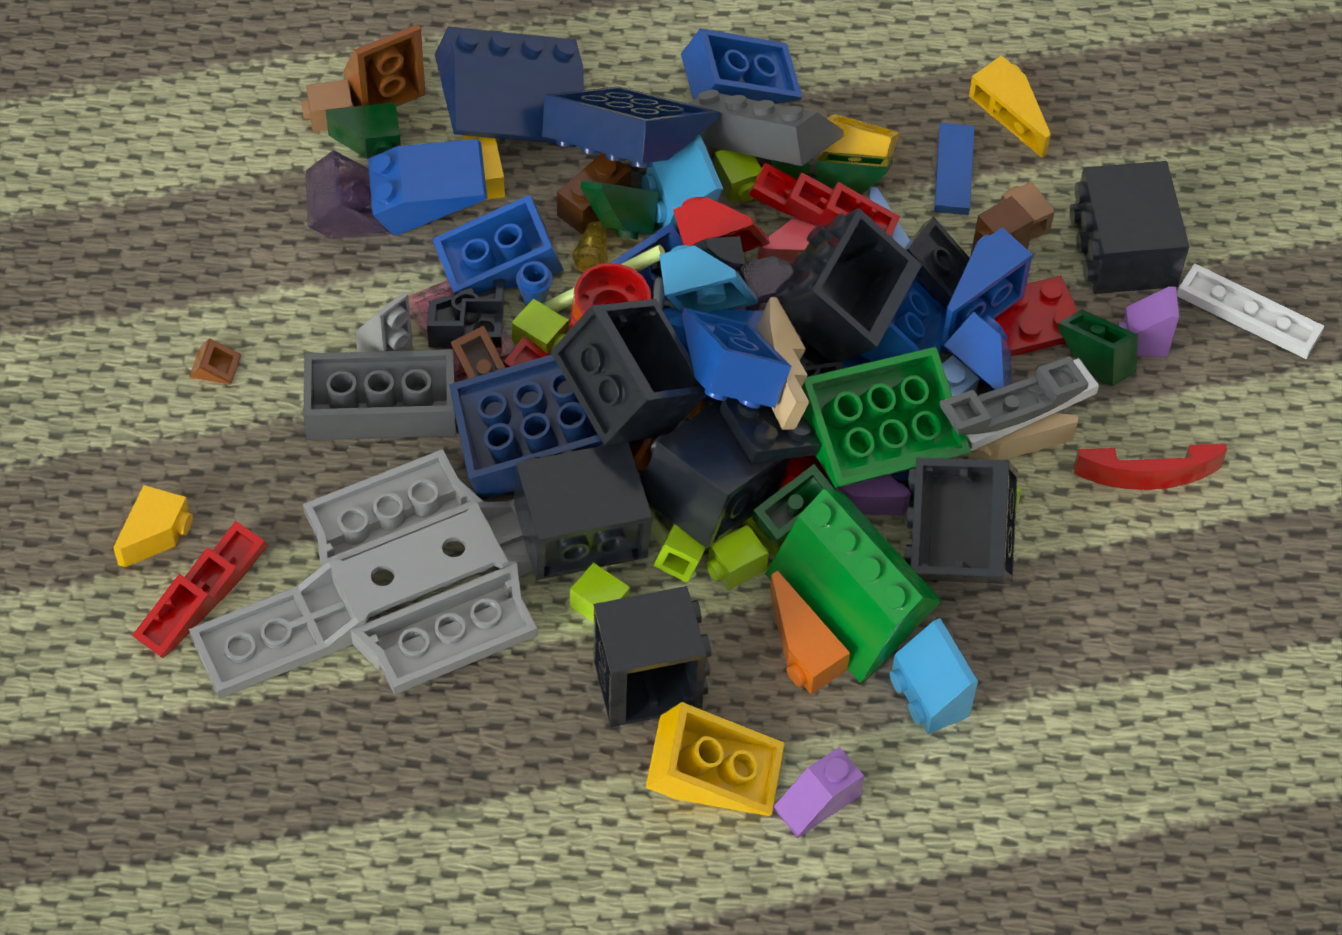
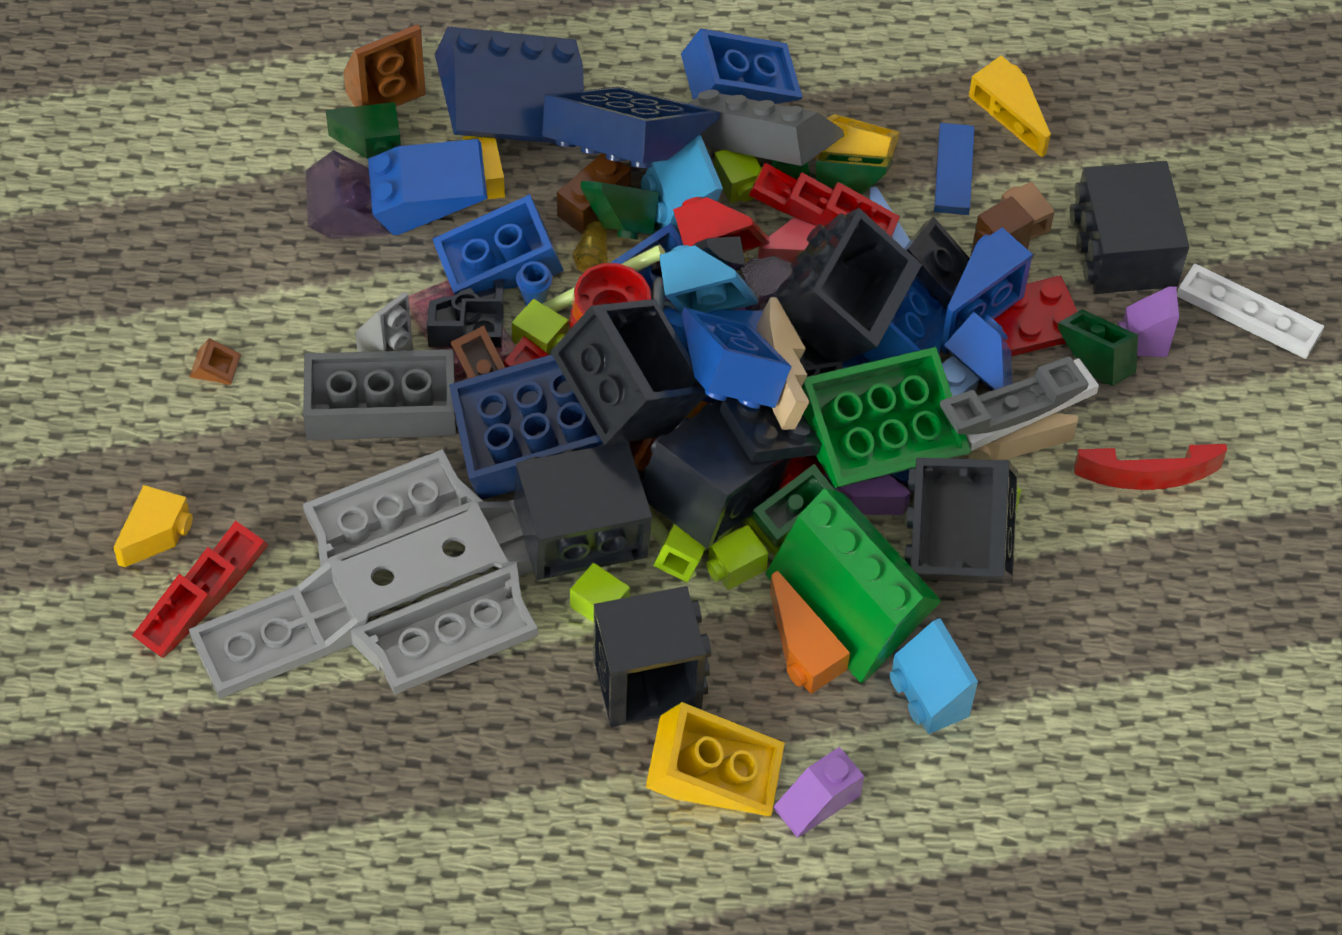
medium nougat brick [301,80,352,132] -> none

